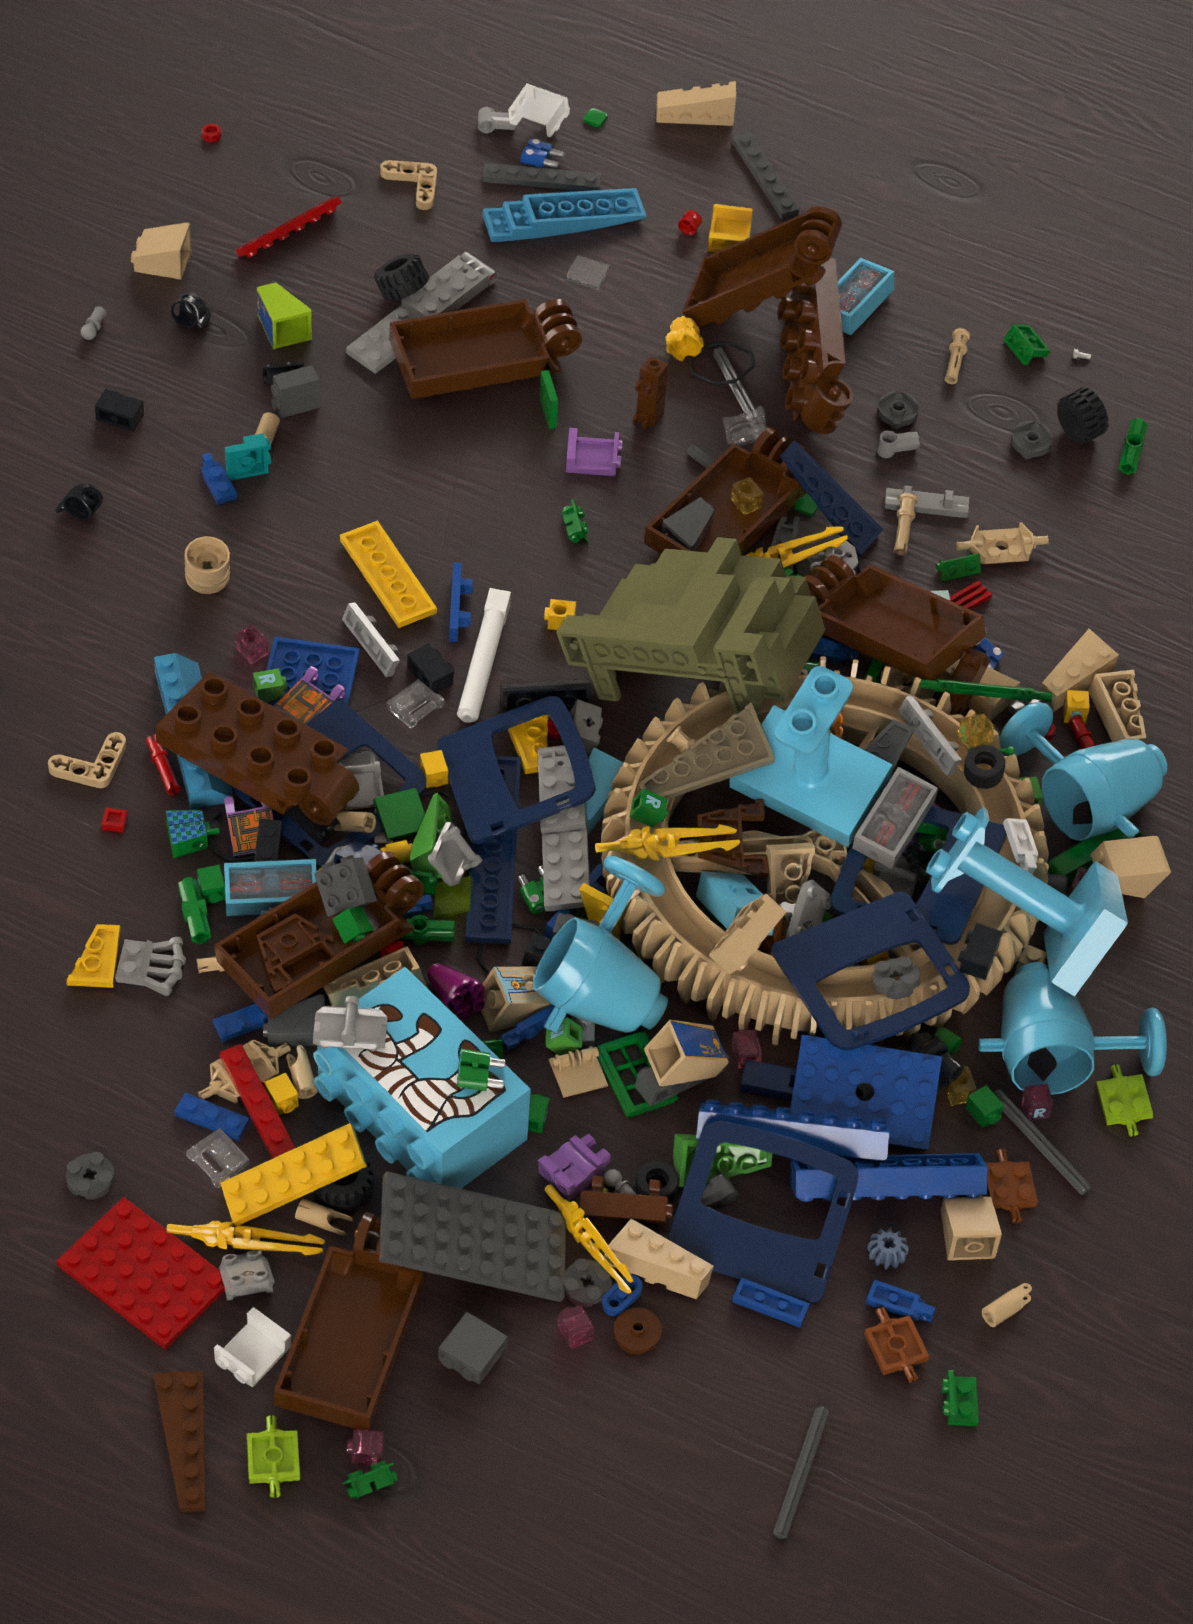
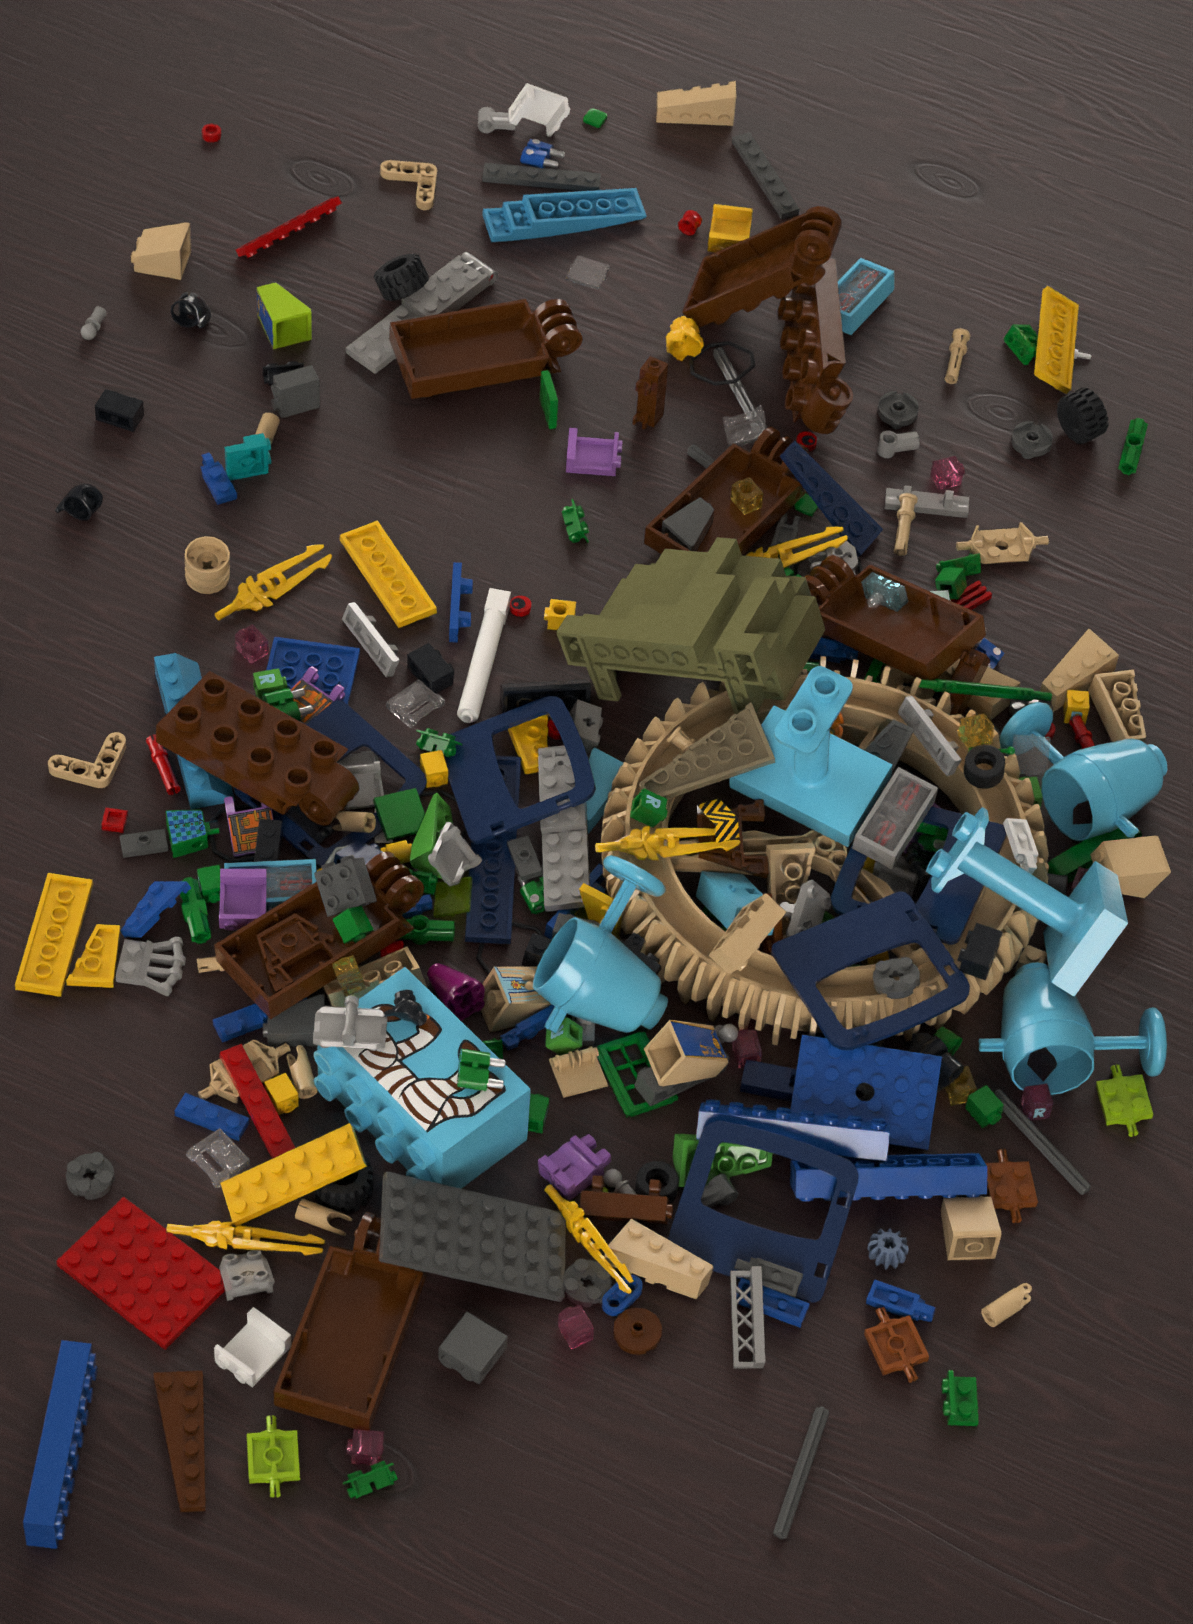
none -> yellow plate [15,873,93,997]
none -> blue brick [23,1340,98,1549]
none -> dark grey plate [120,829,168,858]
none -> blue wing [120,881,191,938]
none -> yellow sword [215,544,332,621]
none -> medium lavender panel [219,869,267,931]
none -> green piece [262,688,313,721]
none -> clear yellow brick [332,955,367,997]
none -> black animal [384,990,430,1026]
none -> green hinge [416,728,463,757]
none -> dark grey plate [507,836,543,881]
none -> red tile [510,595,531,617]
none -> black hinge [621,933,662,975]
none -> sticker [697,799,739,843]
none -> light grey pin [714,1024,738,1043]
none -> light grey fence [730,1266,765,1369]
none -> dark grey hinge [734,1257,803,1297]
none -> red tile [796,431,817,451]
none -> clear light blue piece [861,572,908,612]
none -> clear pink brick [930,456,965,490]
none -> green brick [935,567,967,599]
none -> clear piece [1013,734,1050,777]
none -> yellow plate [1034,286,1079,394]

